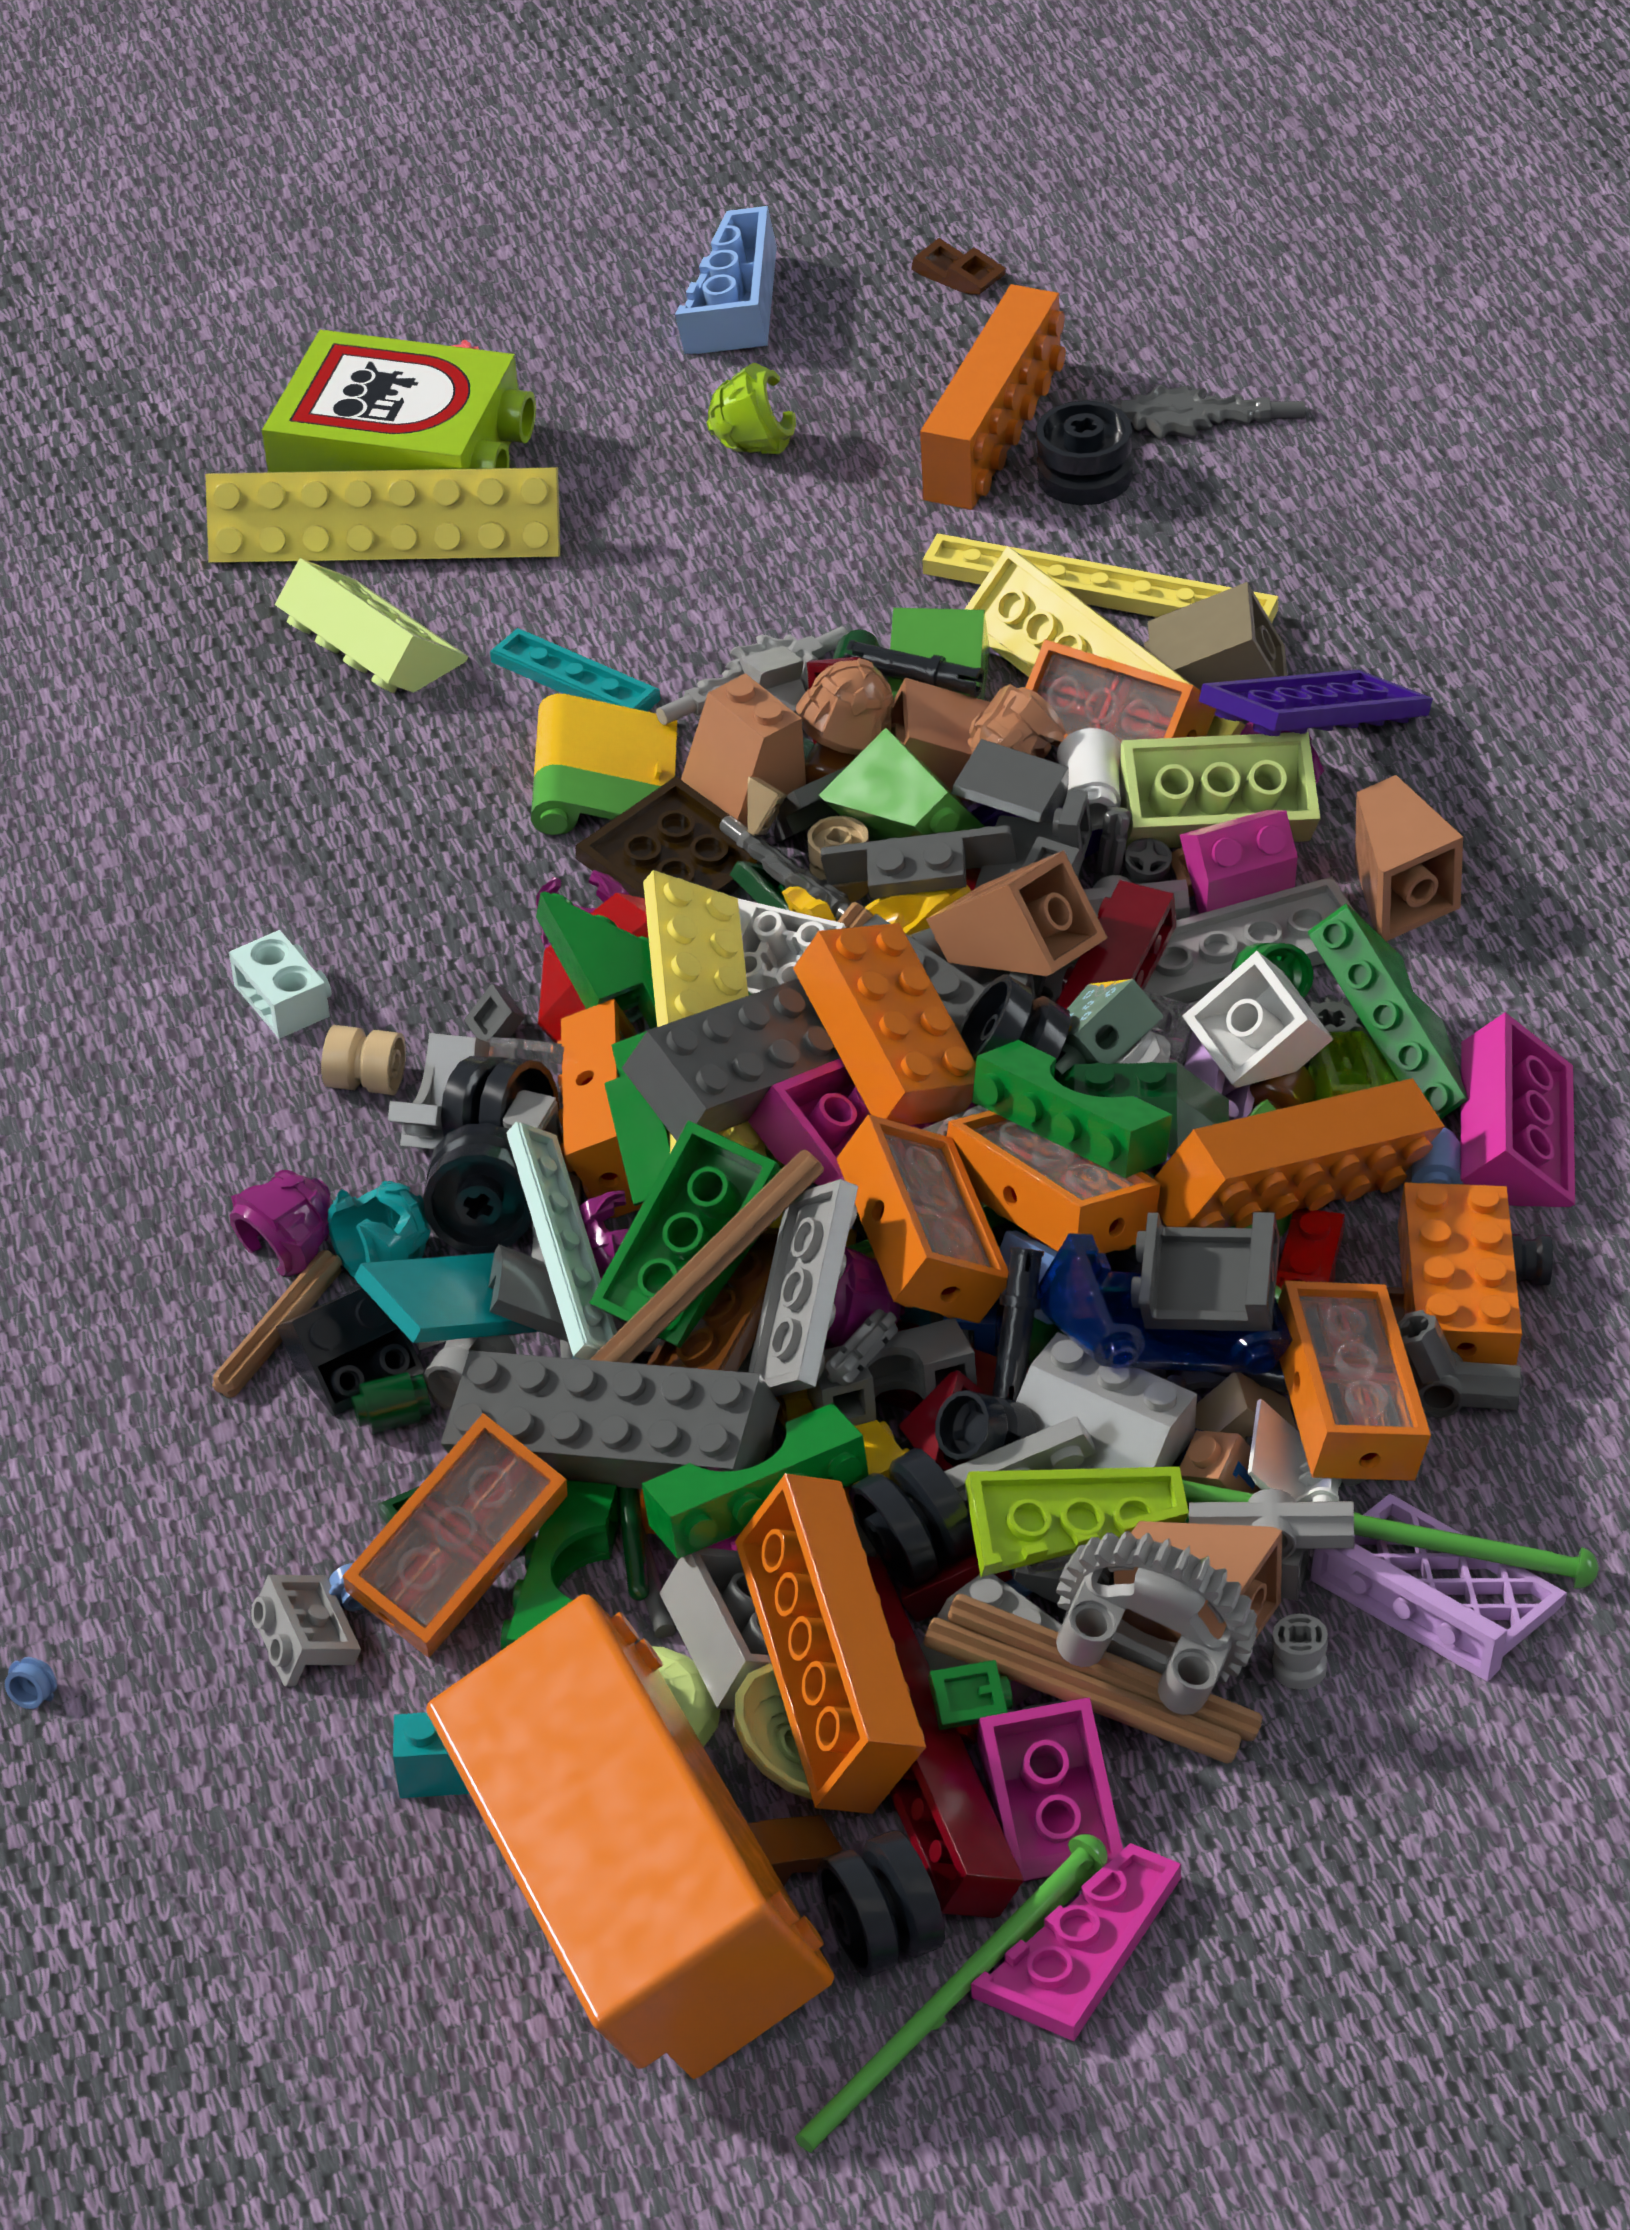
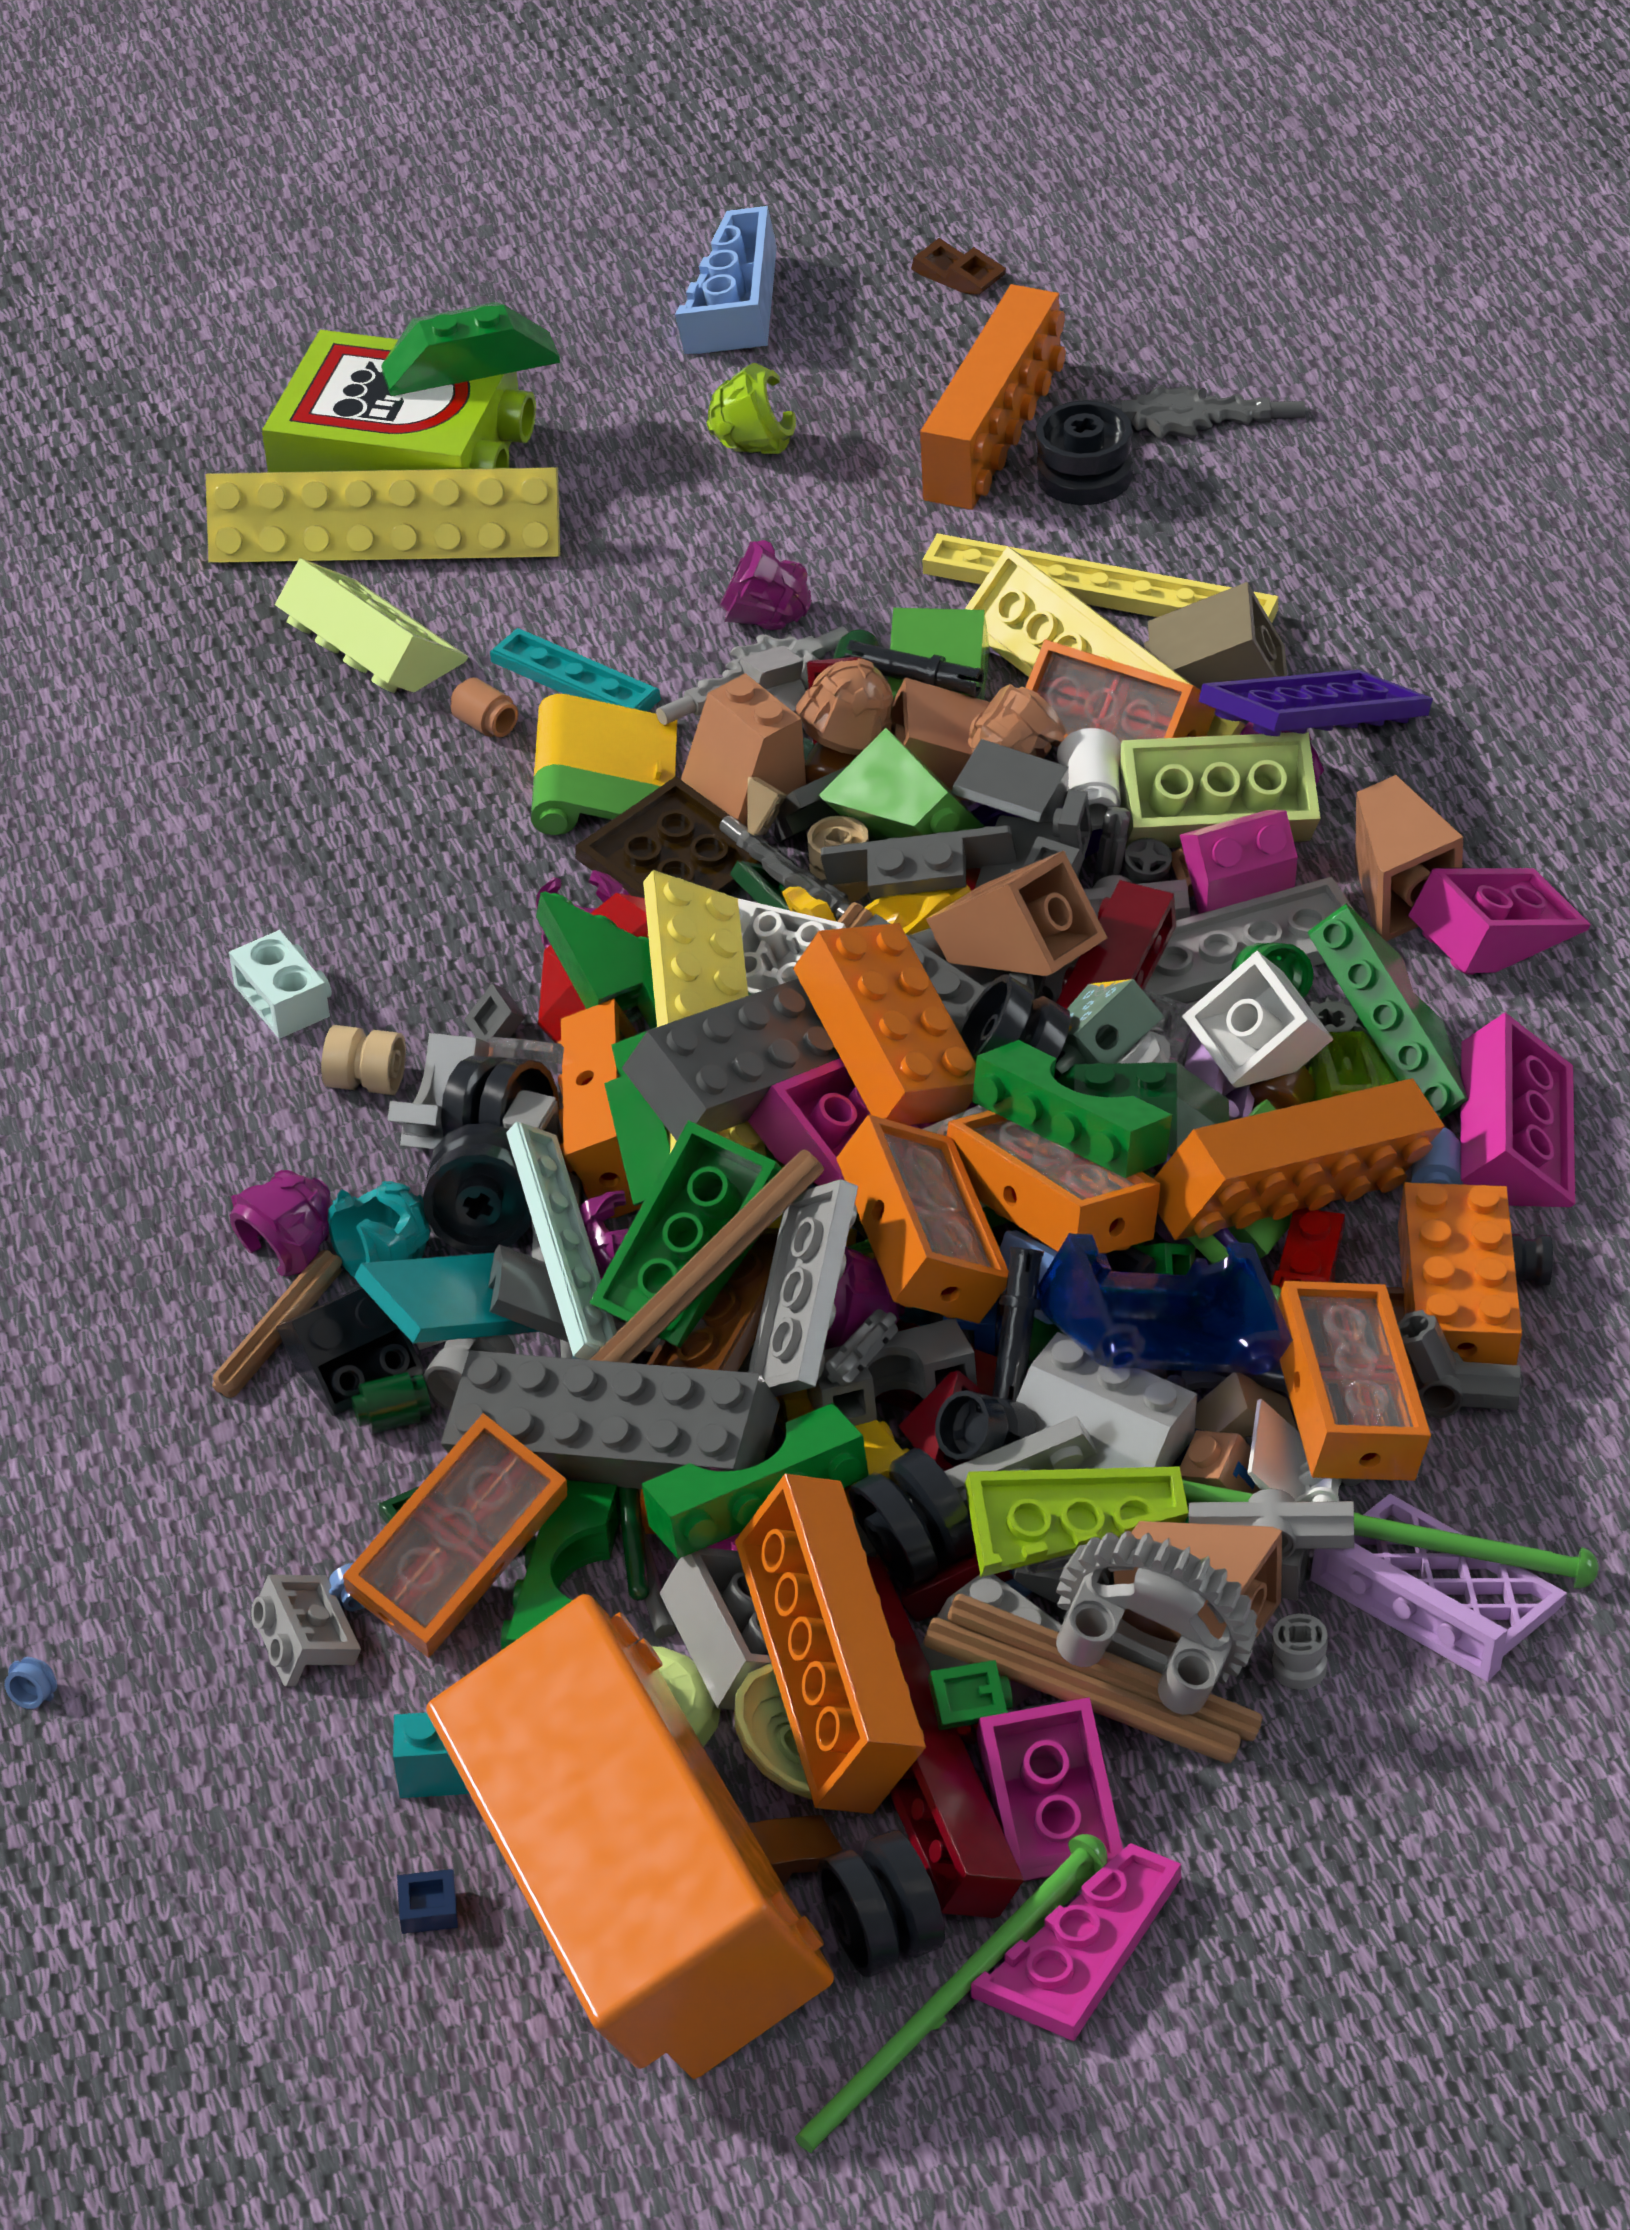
dark grey panel [1131,1212,1280,1332] -> none
none -> green wedge [381,302,560,396]
none -> dark blue plate [397,1869,459,1934]
none -> nougat brick [451,677,519,737]
none -> magenta helmet [719,540,812,630]
none -> dark pink slope [1408,868,1591,975]

